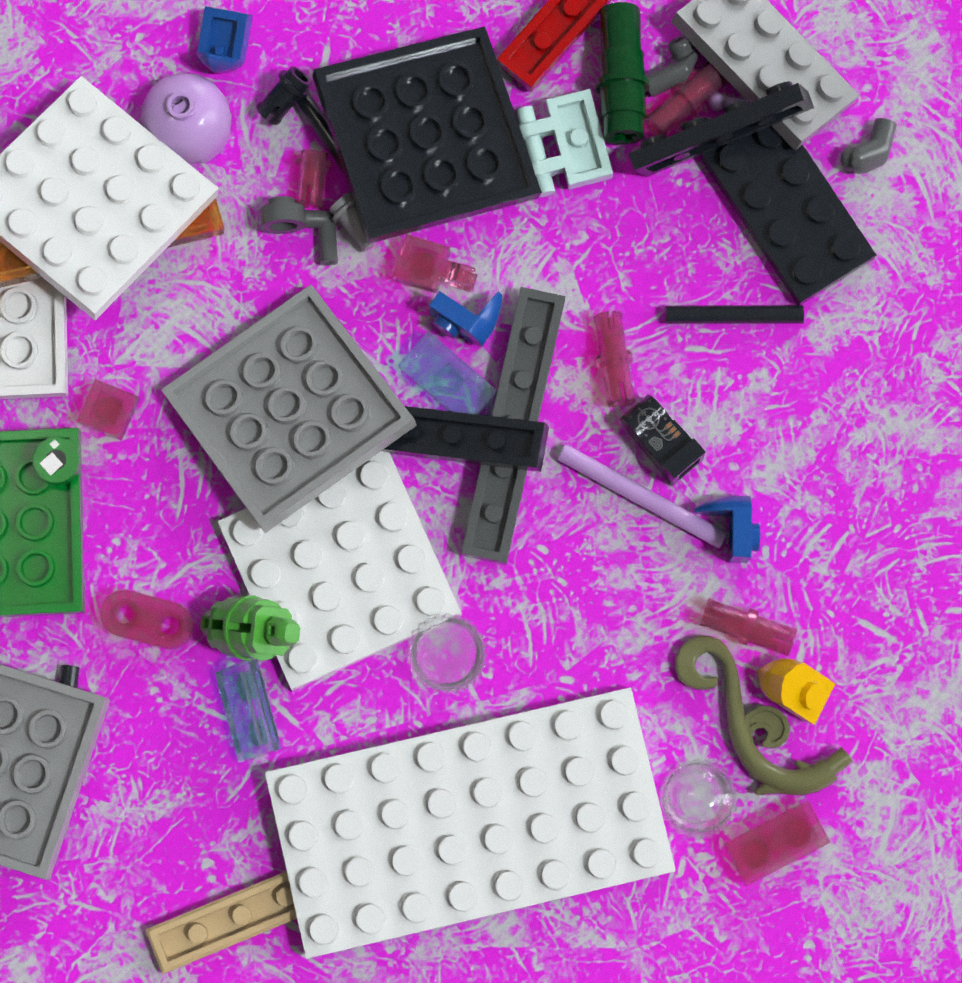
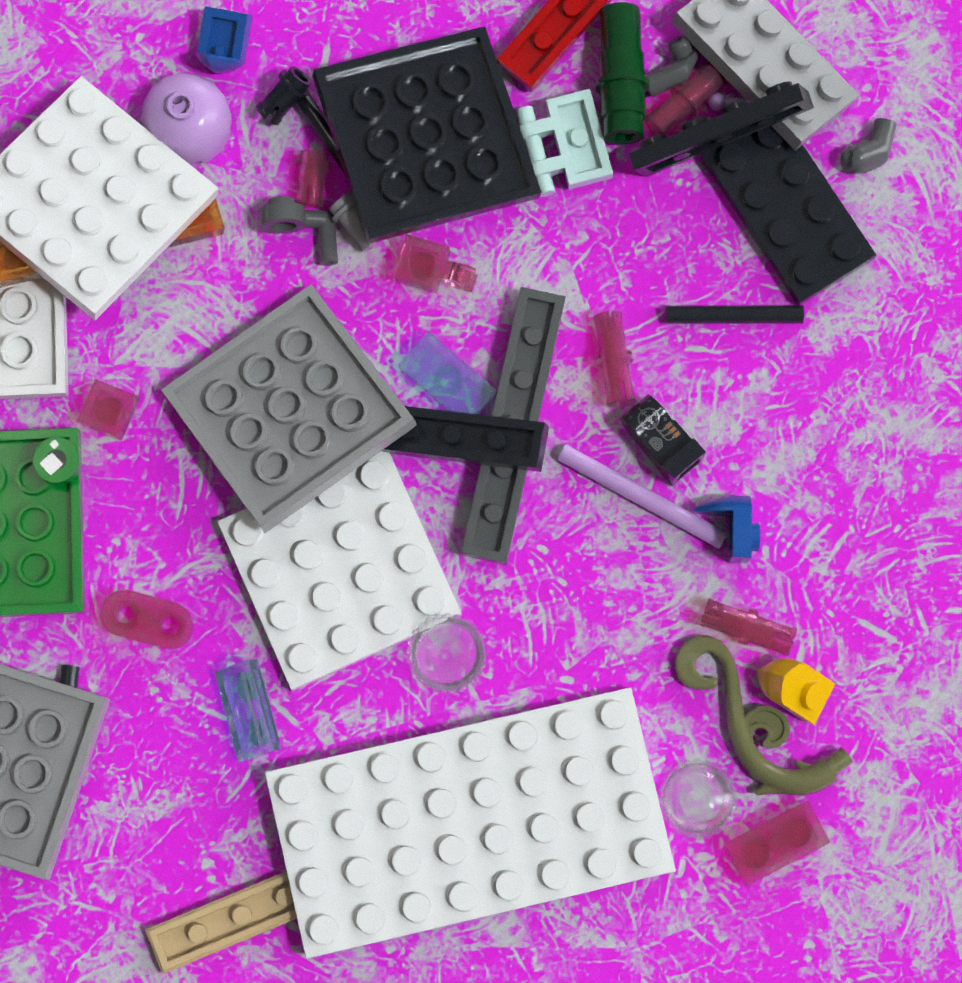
bright green piece [200,595,301,661] -> none
blue plate [429,291,502,346] -> none

